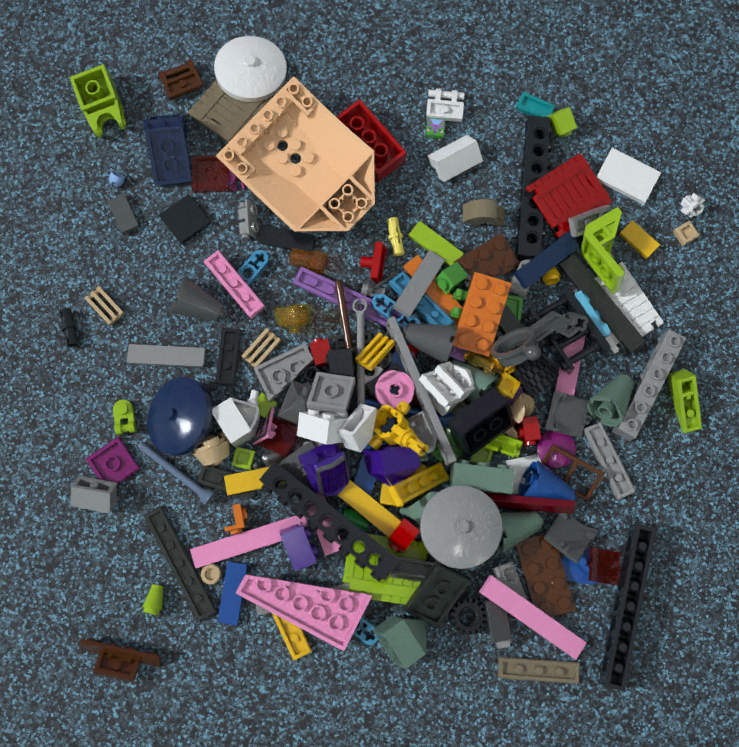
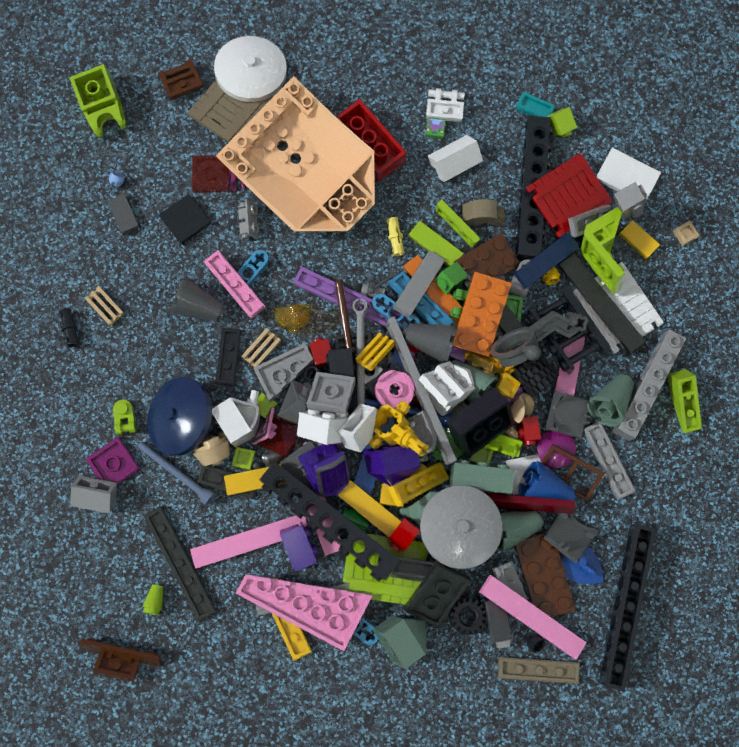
light grey tile [127,344,206,368] -> none
dark blue bracket [144,113,193,186] -> none
tan tile [201,564,222,584] -> none
blue tile [217,562,248,625] -> none
orange bracket [224,504,248,535] -> none
black tile [257,224,316,255] -> none
clear orange piece [289,248,328,274] -> none
red tile [360,242,387,284] -> none
medium azure hinge [574,290,611,338] -> none
clear red piece [588,547,620,585] -> none
white gear [680,193,705,218] -> none
none -> lime tile [436,199,480,249]
none -> black hinge [527,635,545,653]
none -> light grey brick [614,182,647,220]

